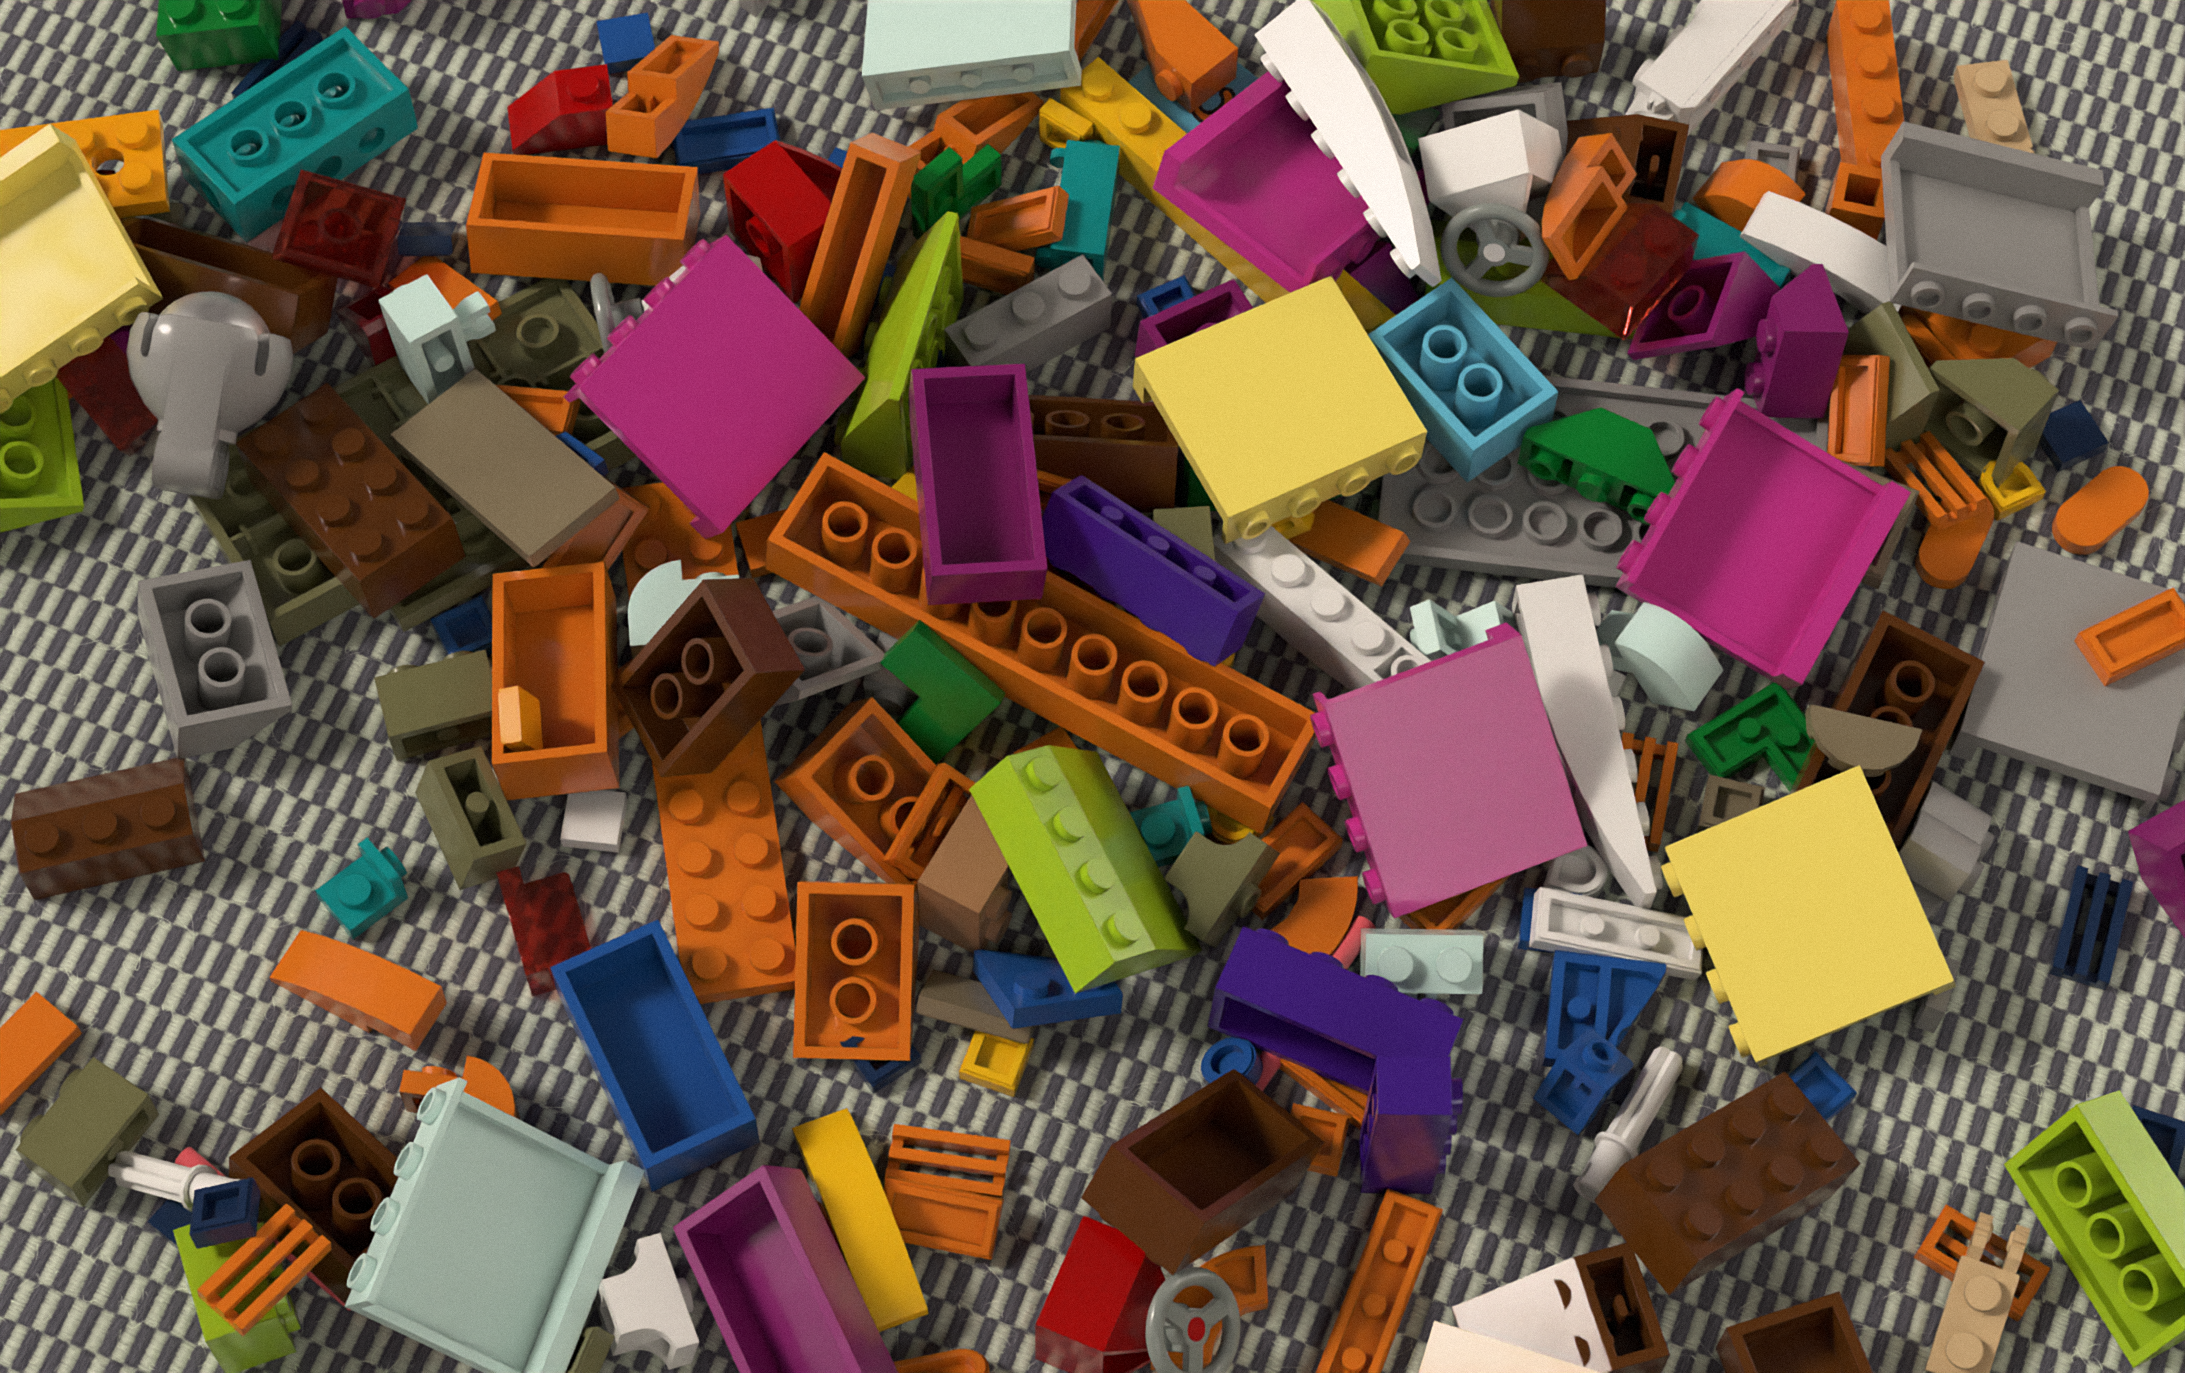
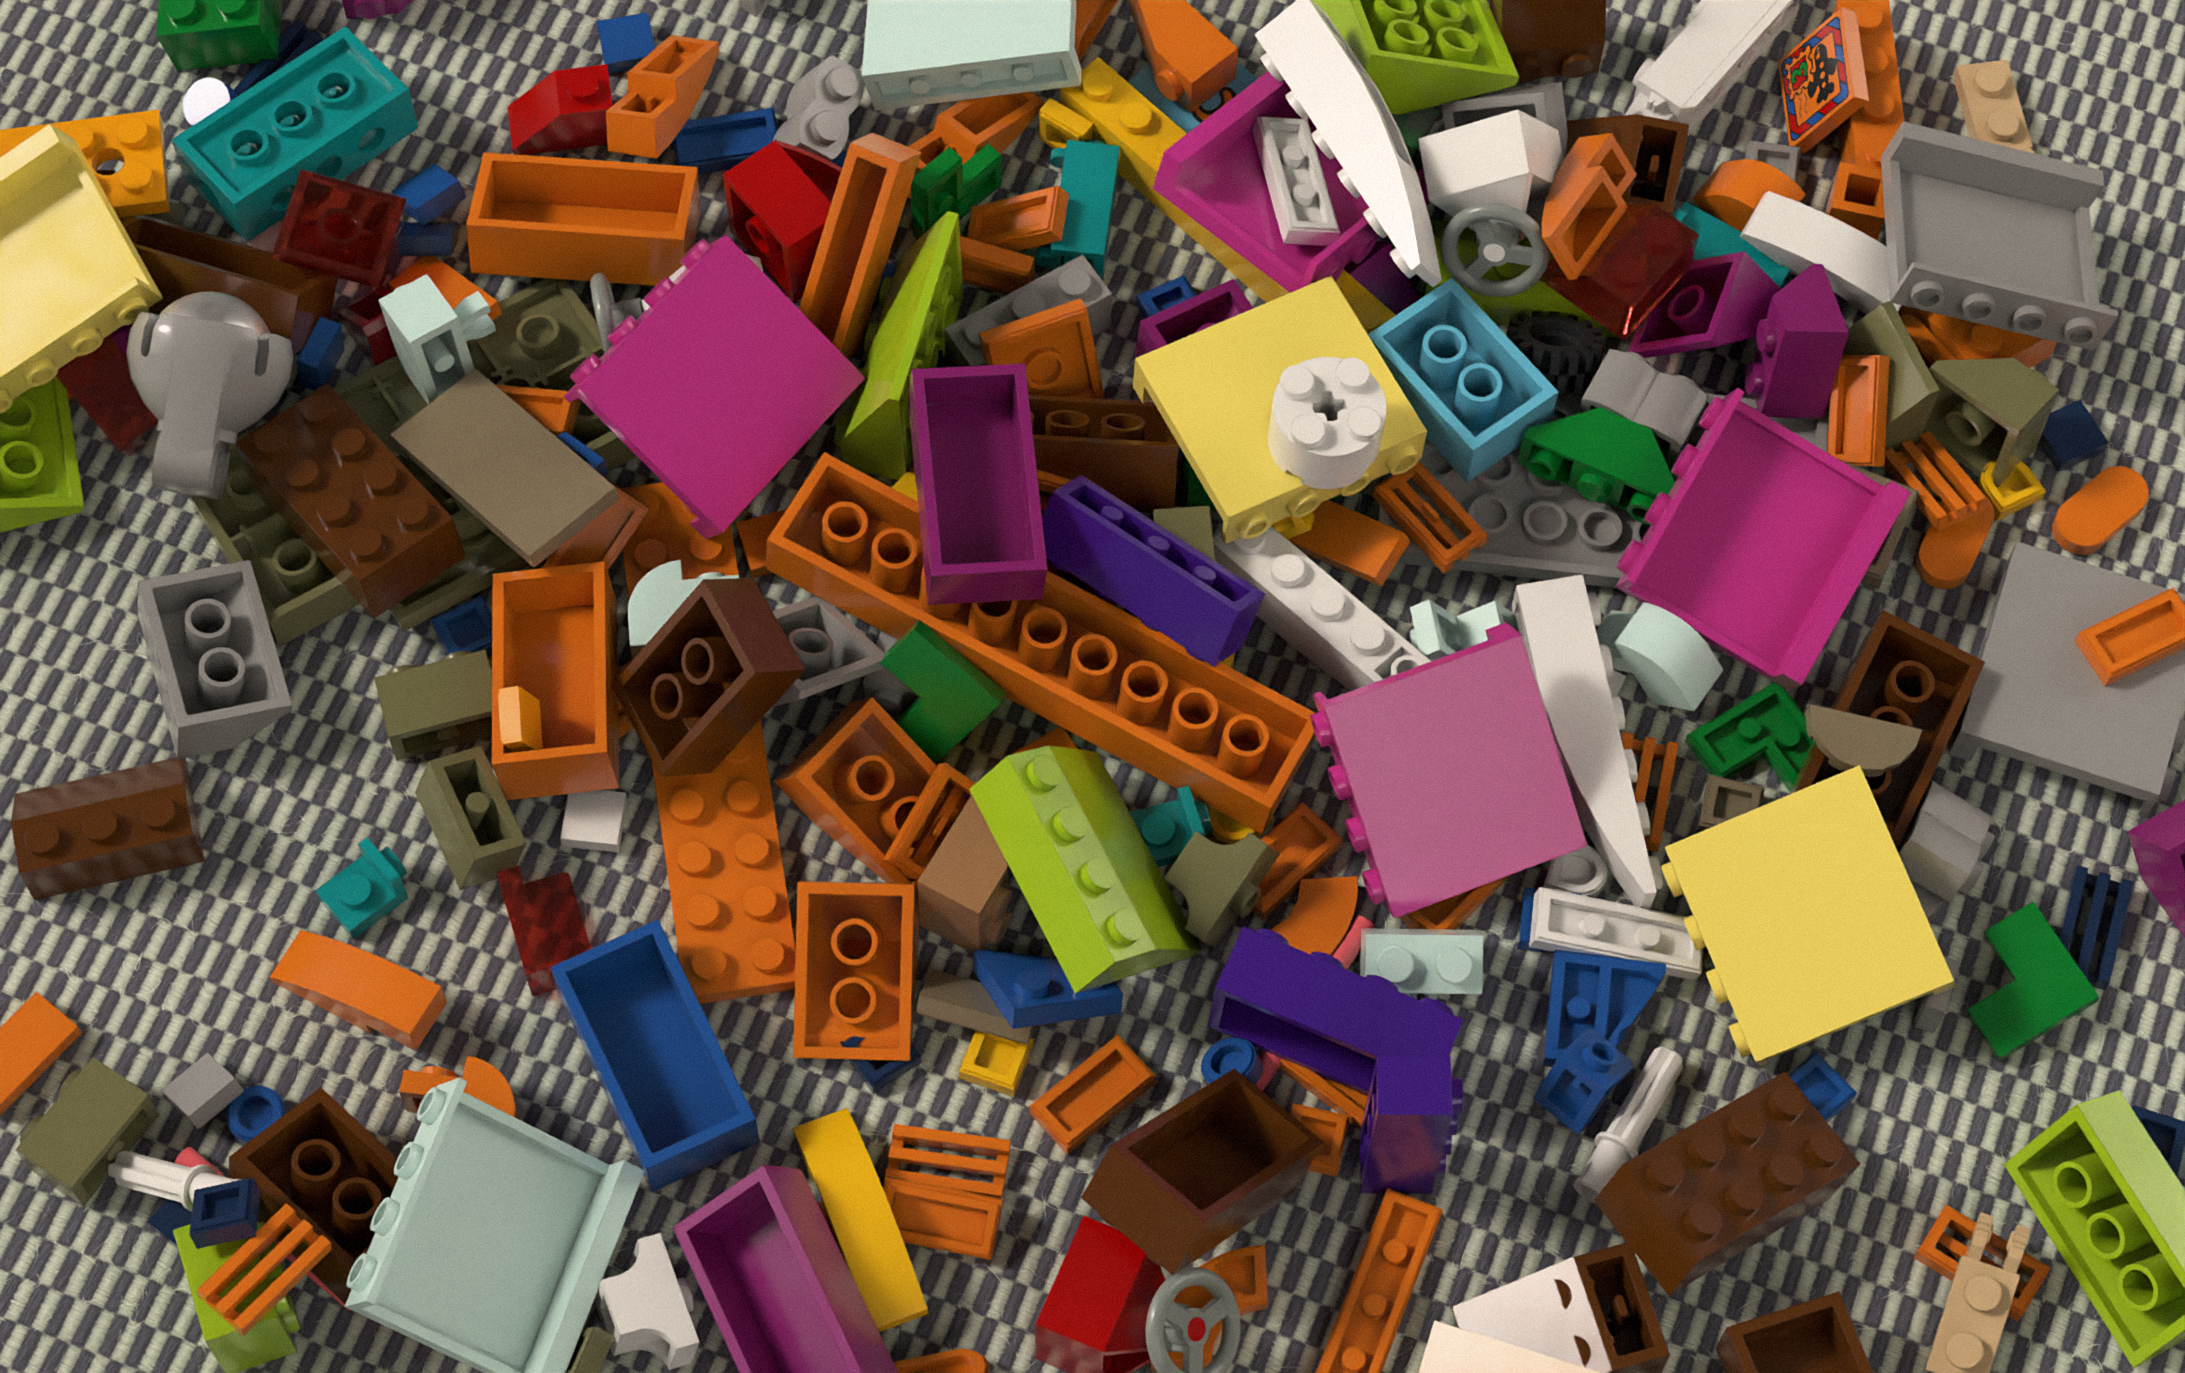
none -> light grey tile [161,1052,244,1129]
none -> tile [183,78,237,126]
none -> blue tile [226,1086,287,1146]
none -> blue tile [297,316,345,391]
none -> blue tile [391,163,467,226]
none -> light grey brick [773,55,864,162]
none -> orange tile [978,298,1105,399]
none -> orange tile [1029,1035,1156,1156]
none -> white tile [1252,116,1340,246]
none -> white brick [1268,357,1387,489]
none -> orange tile [1372,461,1488,574]
none -> black tyre [1506,311,1605,395]
none -> light grey brick [1577,349,1709,465]
none -> tile [1778,7,1869,154]
none -> green tile [1967,902,2099,1062]

